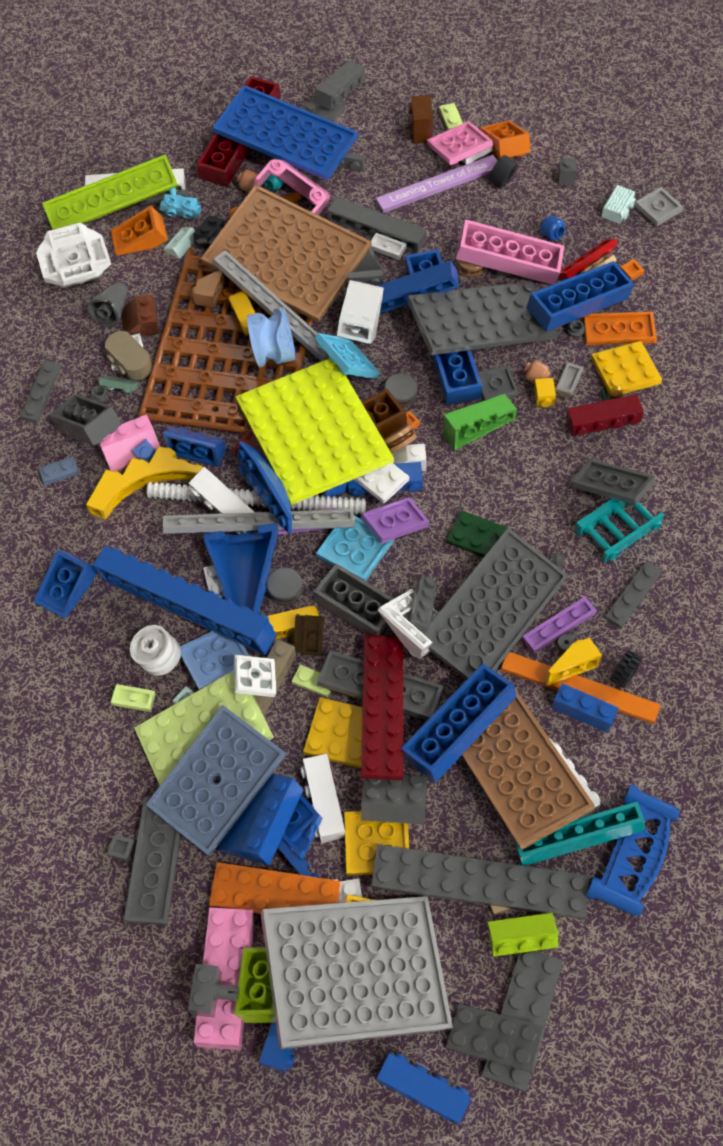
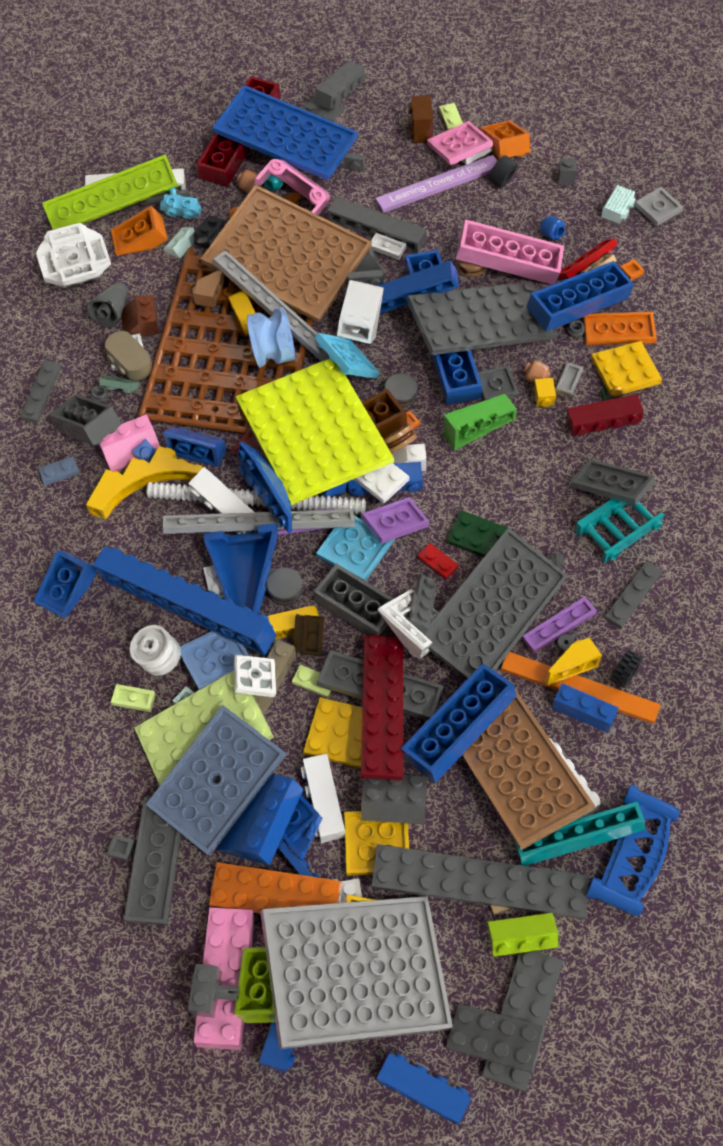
none -> red plate [417,543,459,581]

